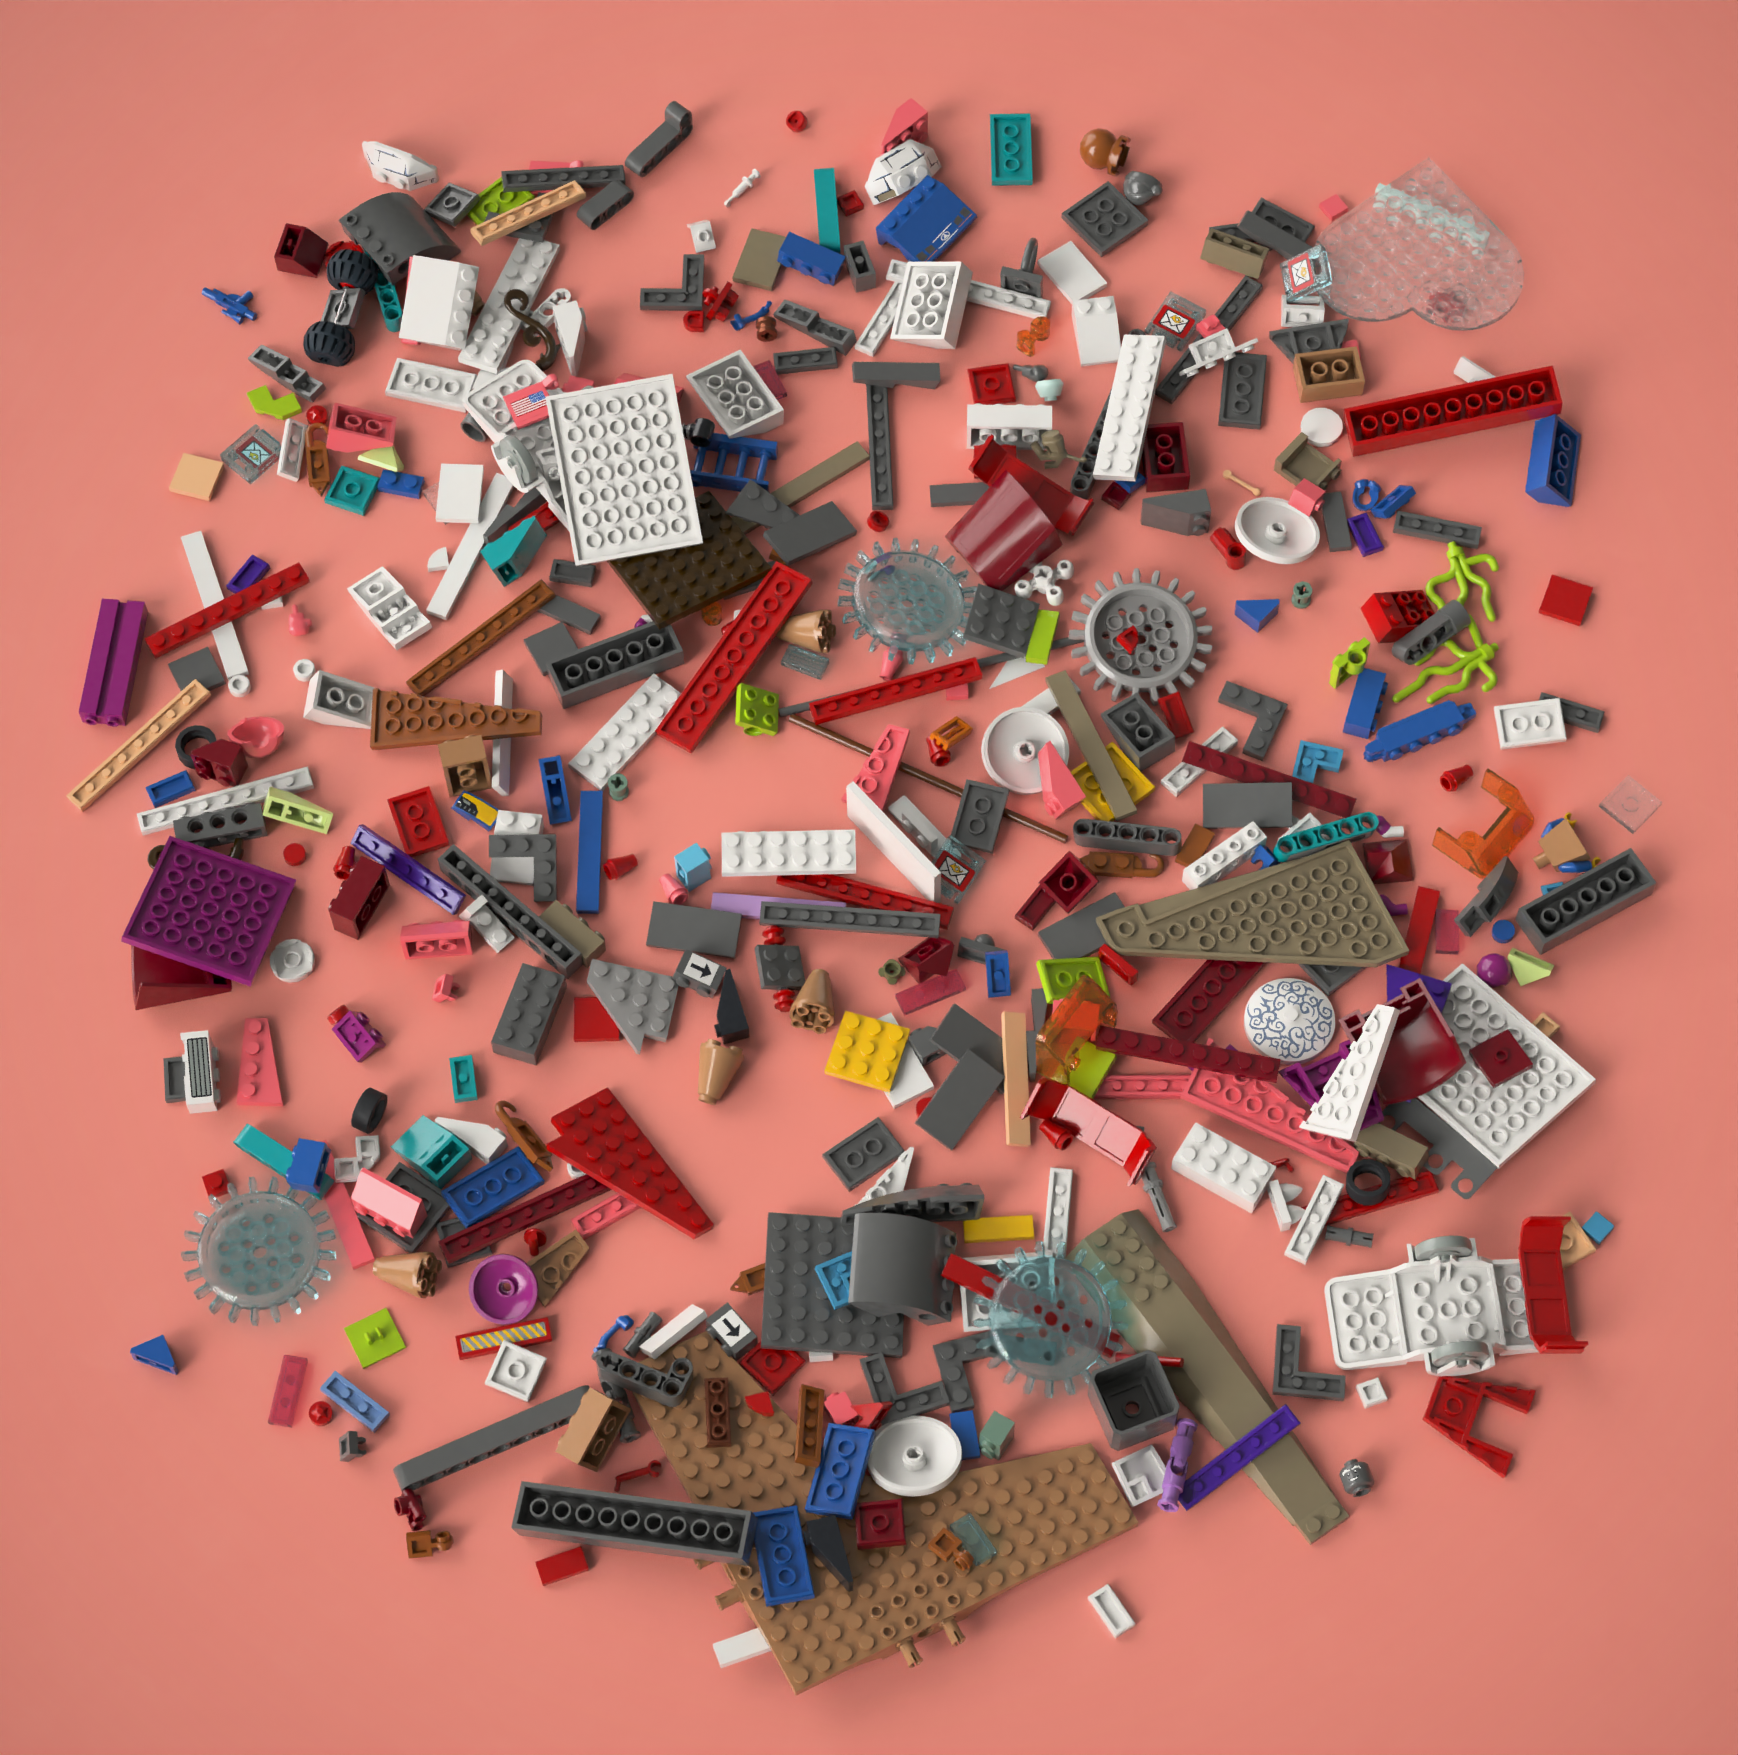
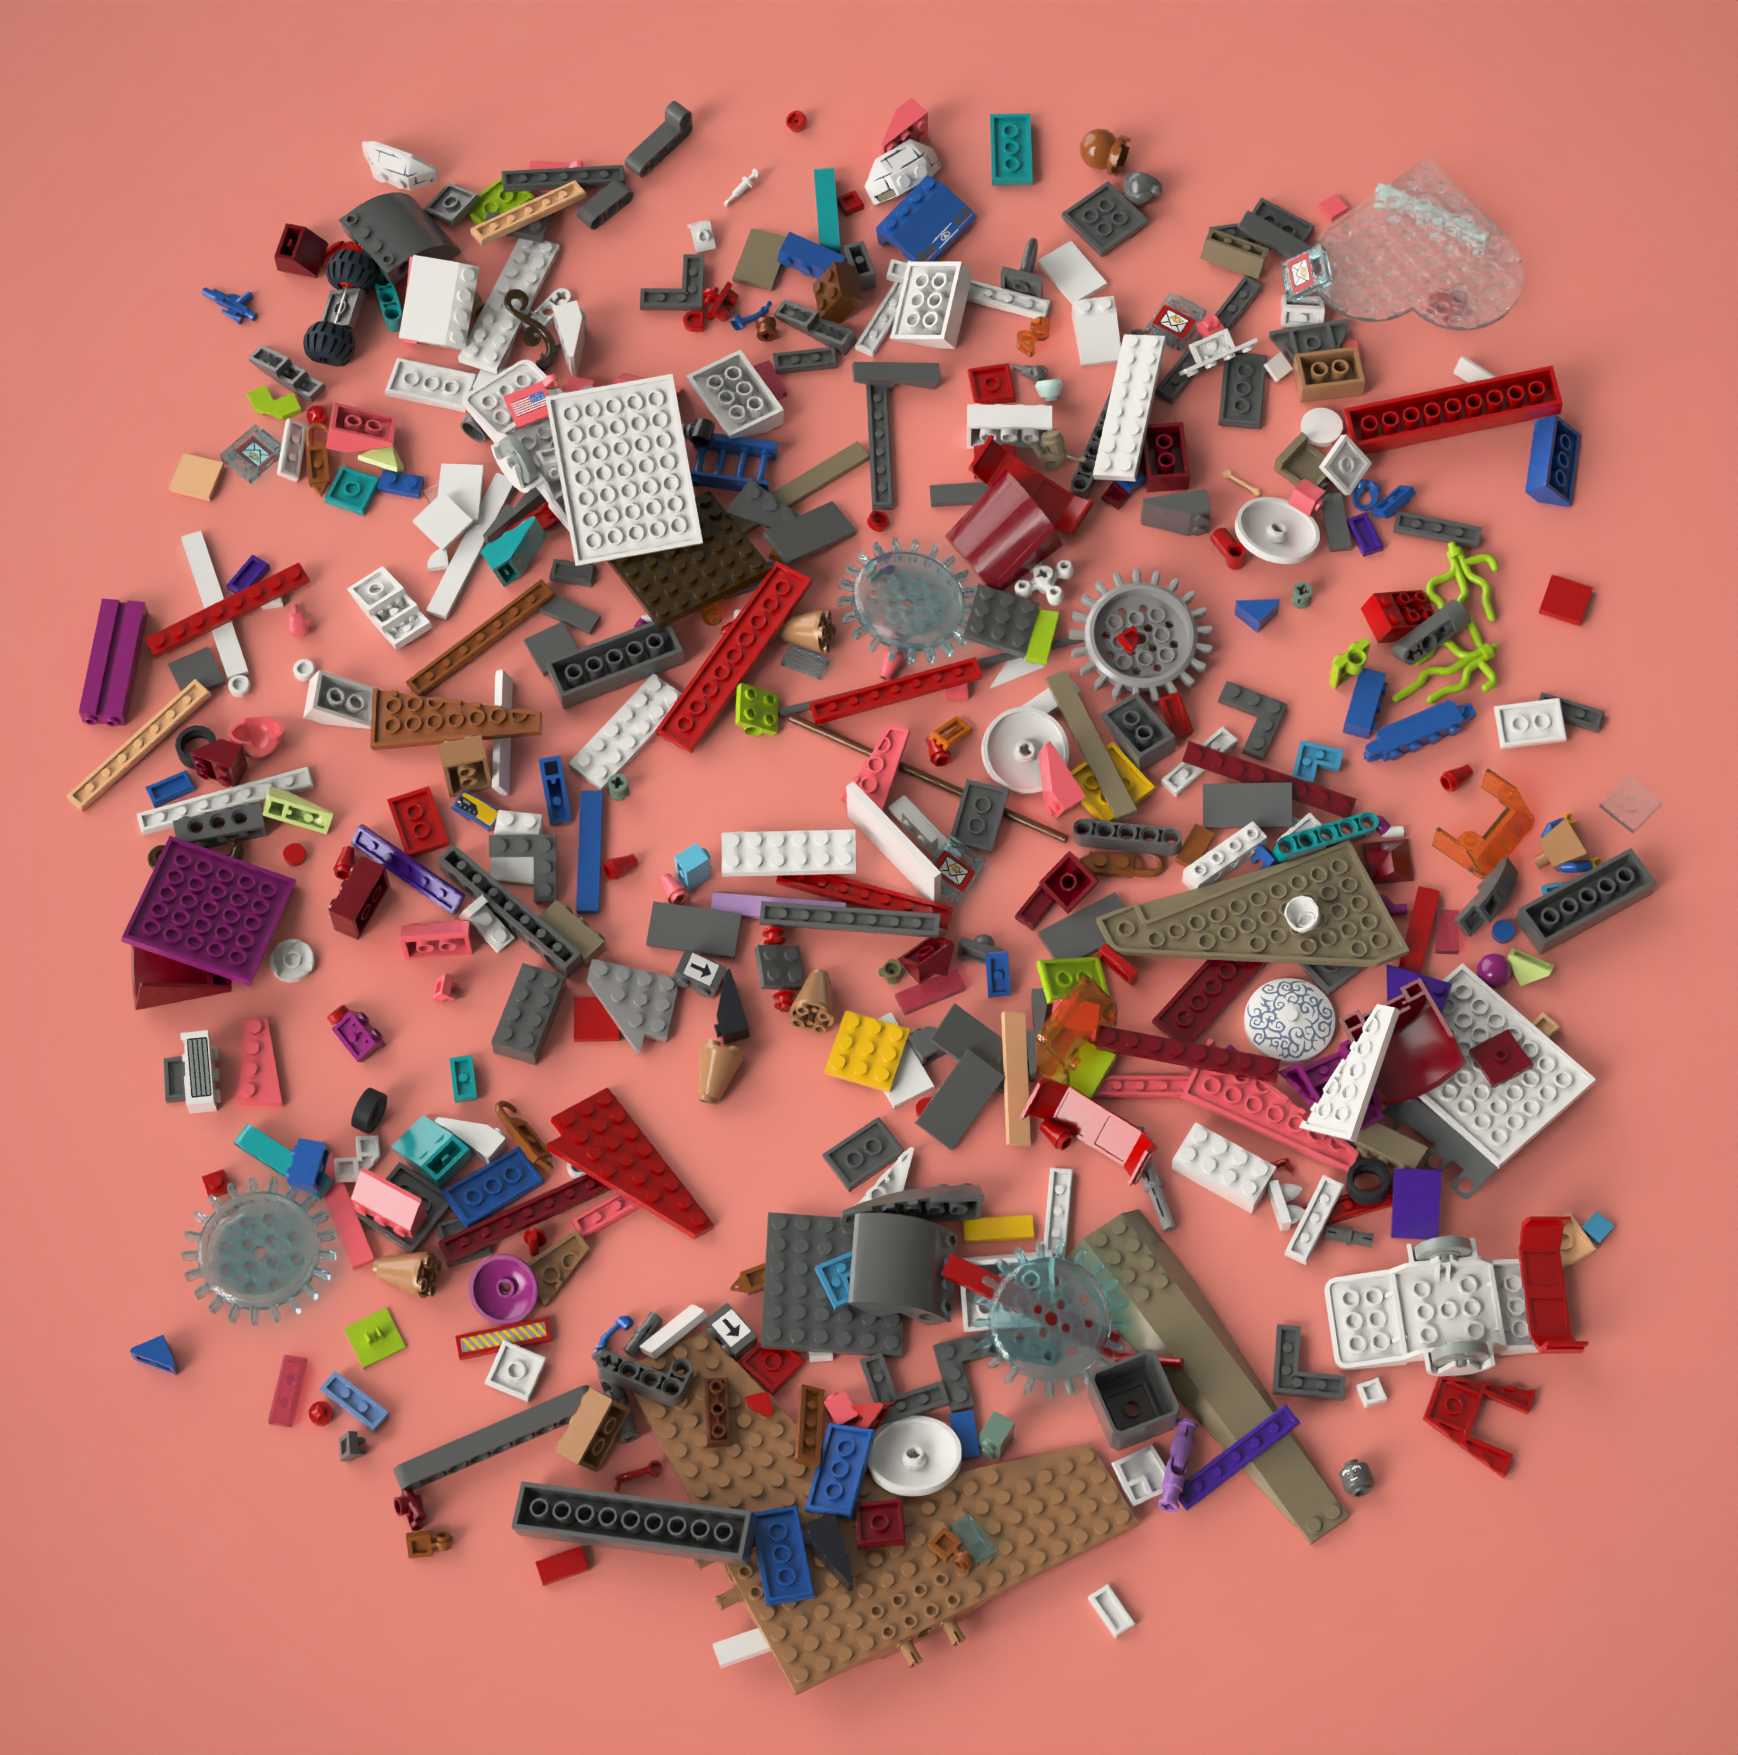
none -> white tile [413,492,473,551]
none -> reddish brown brick [813,261,862,323]
none -> white tile [1263,352,1293,382]
none -> white hair [1284,896,1321,933]
none -> white plate [1319,435,1372,495]
none -> dark purple tile [1391,1167,1442,1239]

